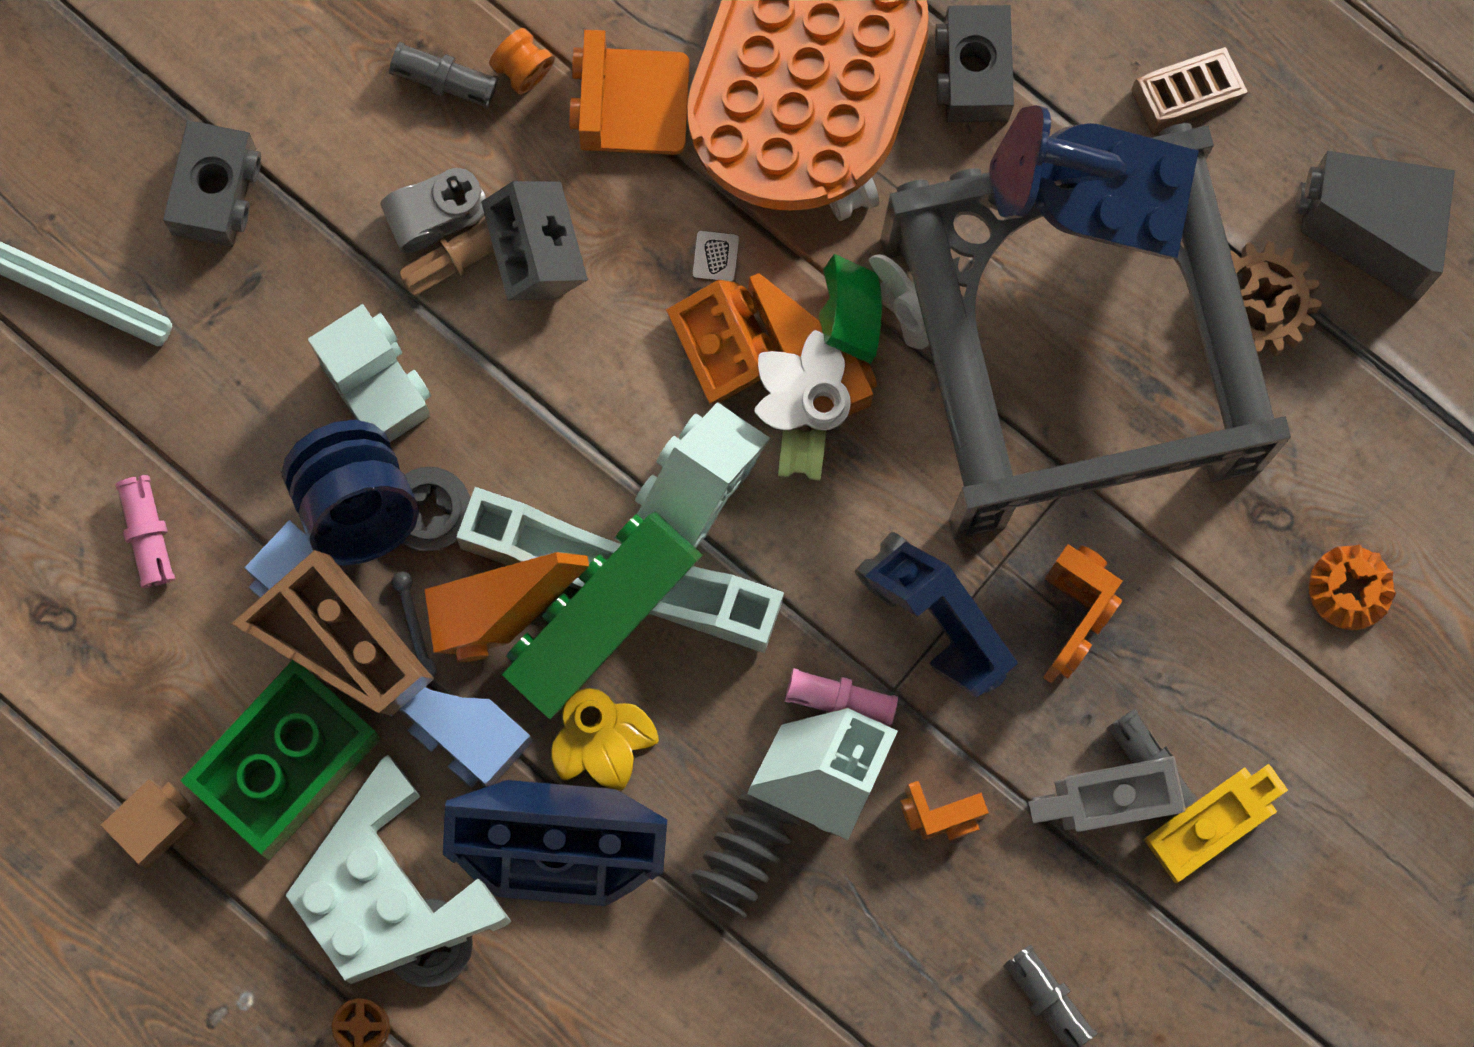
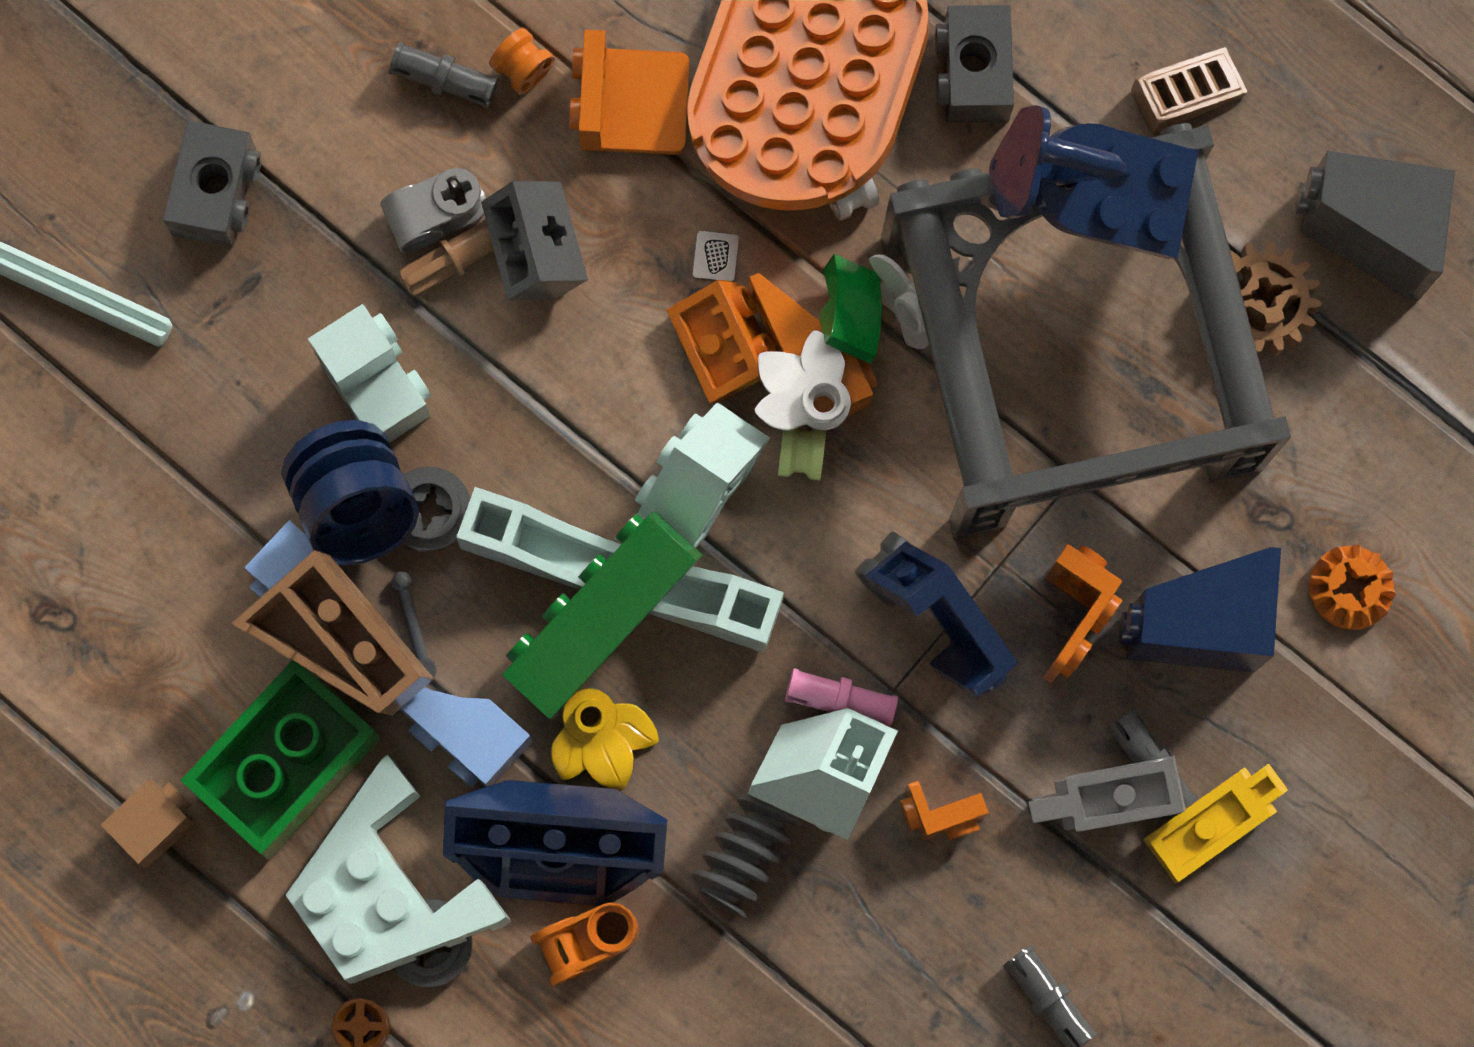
bright pink pin [115,475,175,588] -> none
orange slope [424,552,589,662] -> none
none -> orange piece [530,903,640,987]
none -> dark blue slope [1119,547,1281,672]

